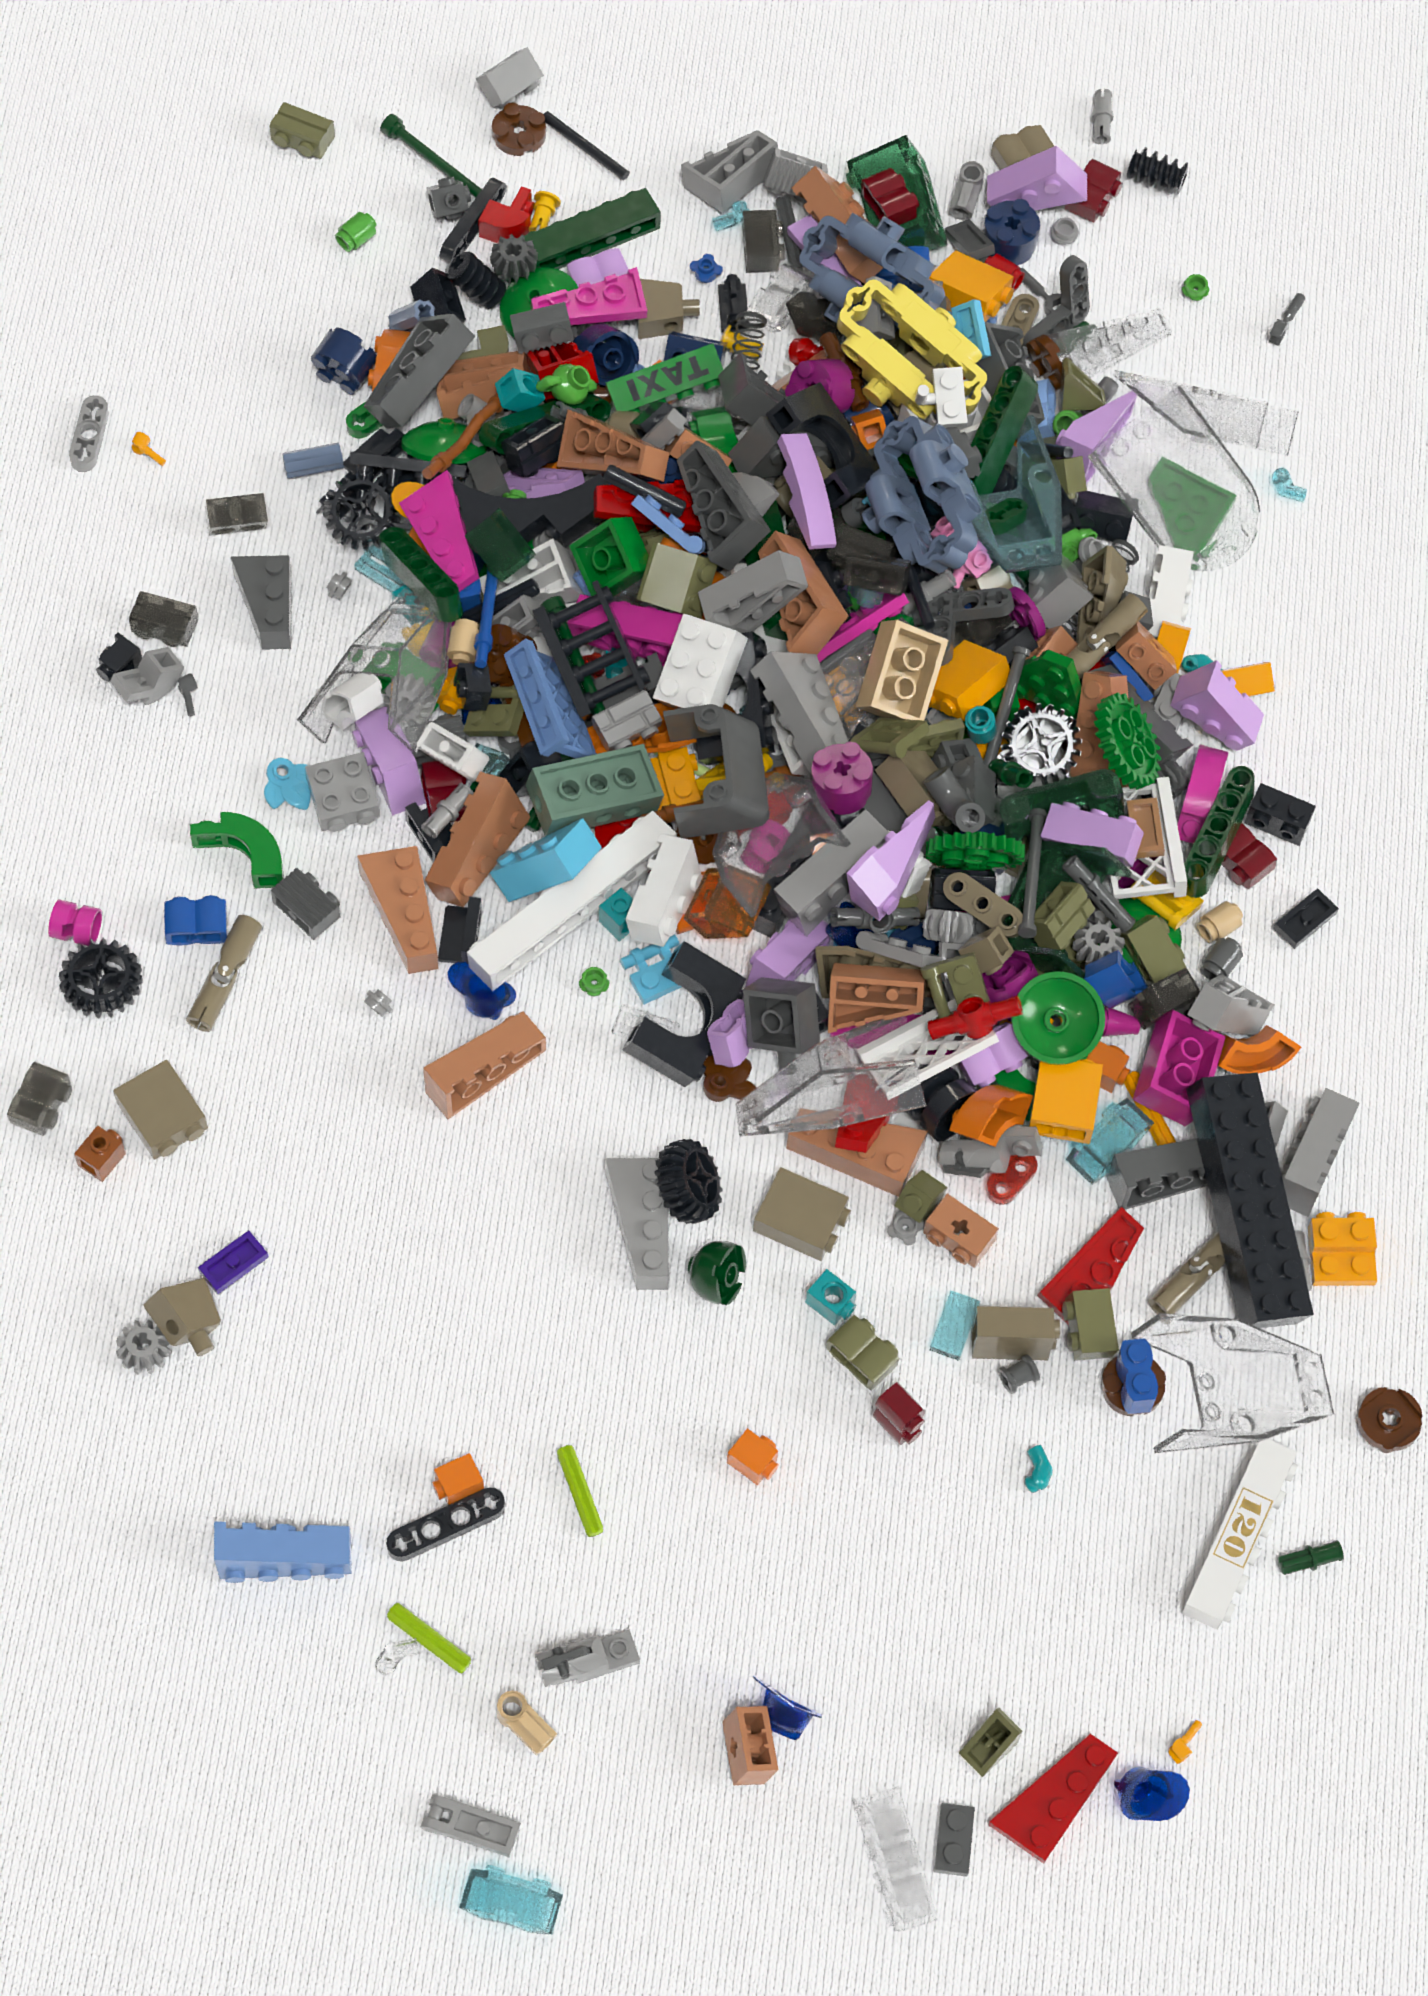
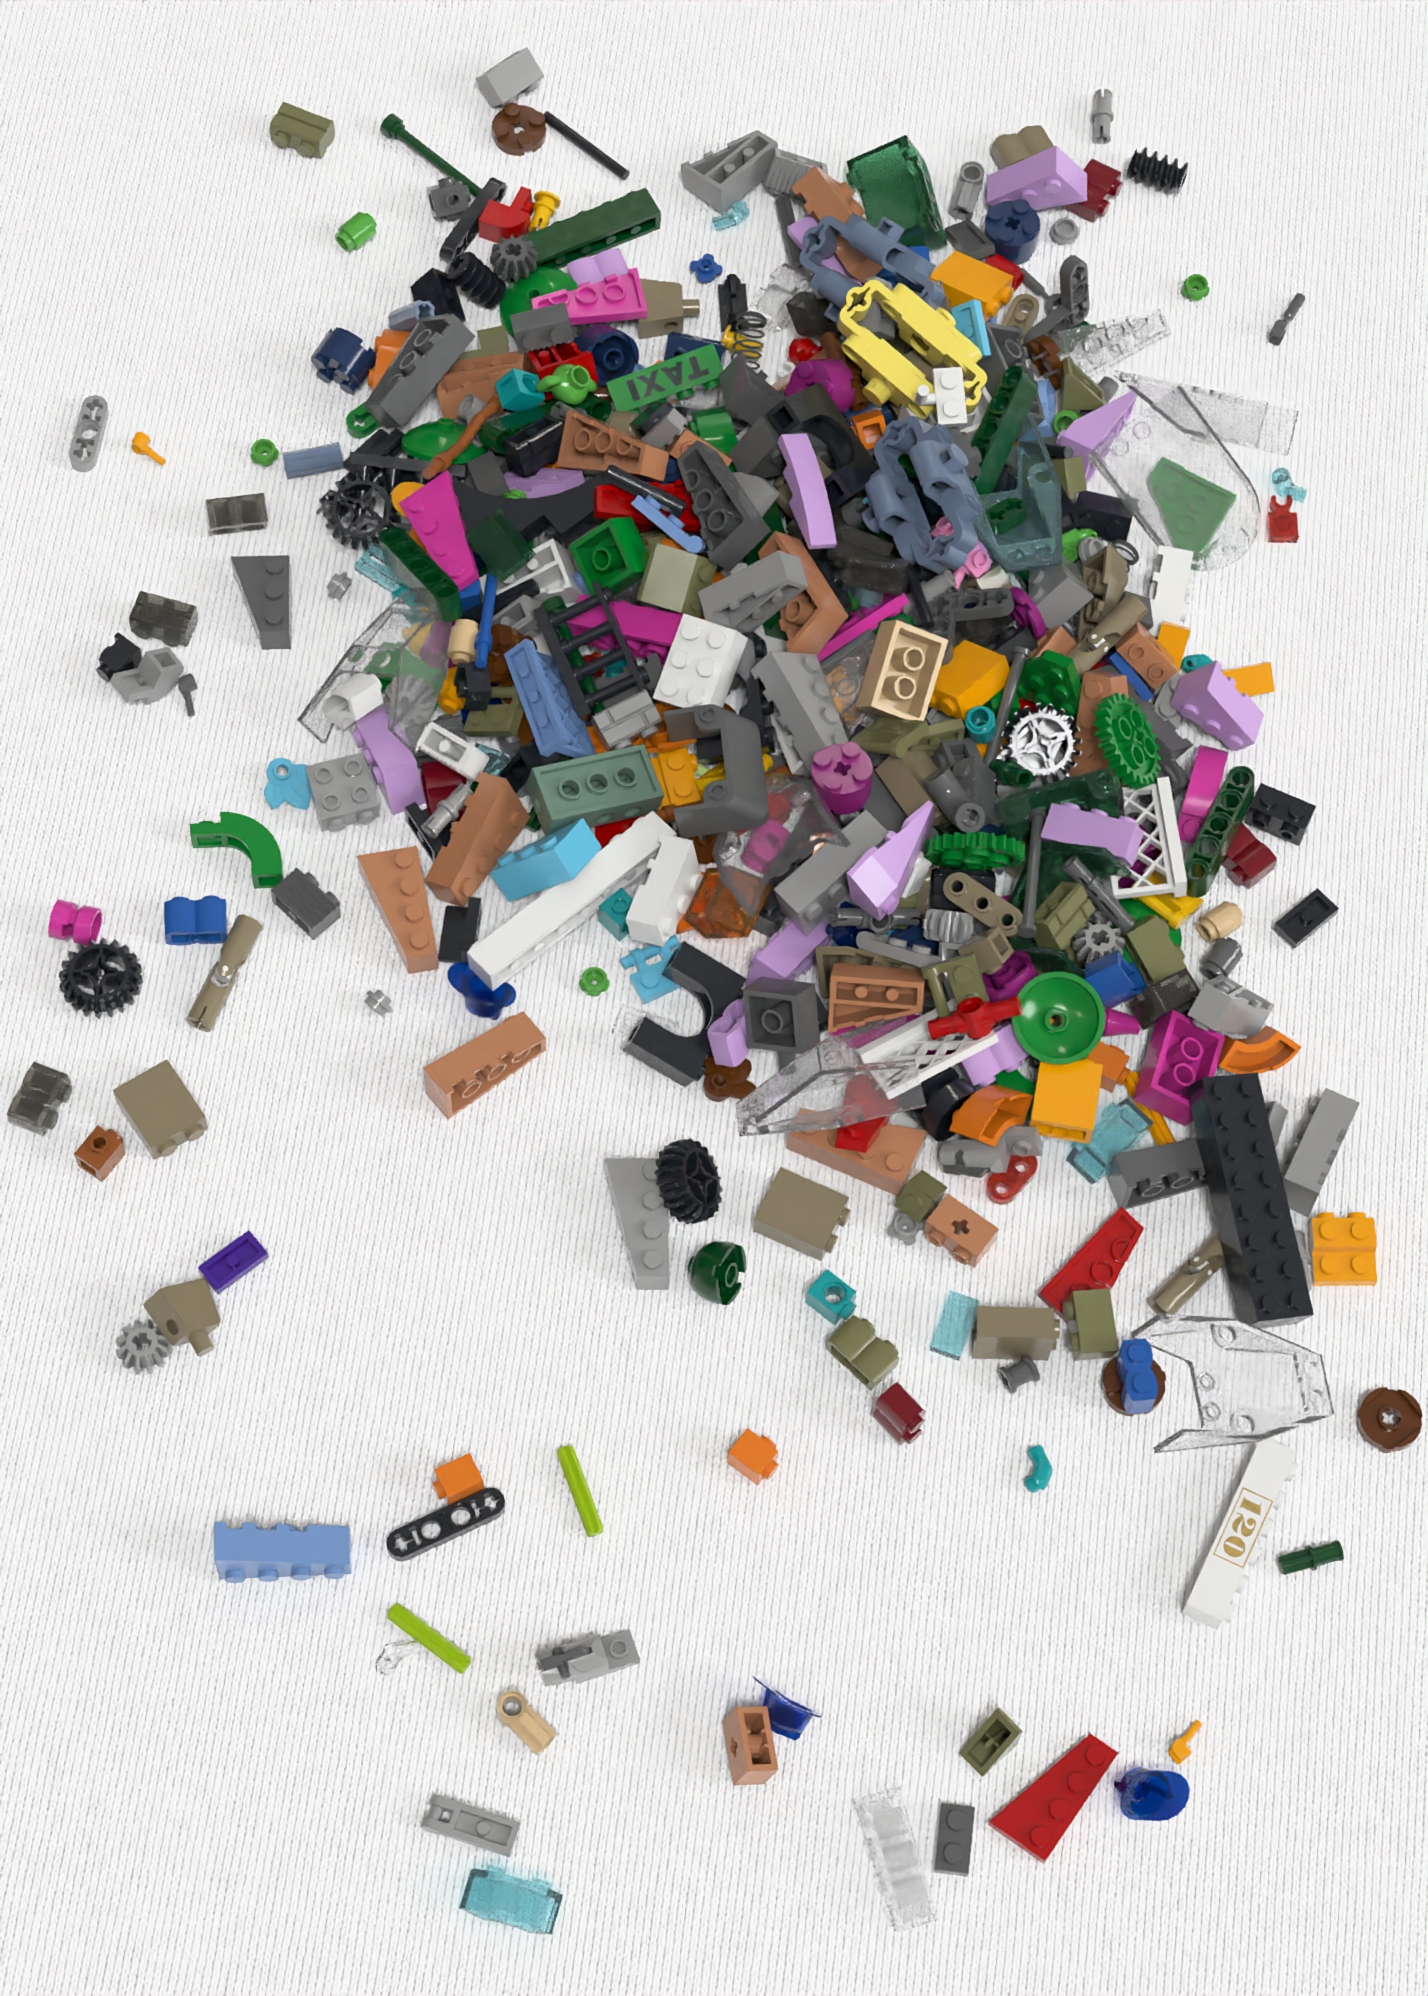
clear smoke brick [742,210,785,273] -> none
dark red brick [861,168,919,225] -> none
medium nougat tile [1126,797,1165,859] -> none
none -> bright green plate [250,439,279,466]
none -> clear red plate [1267,495,1299,543]

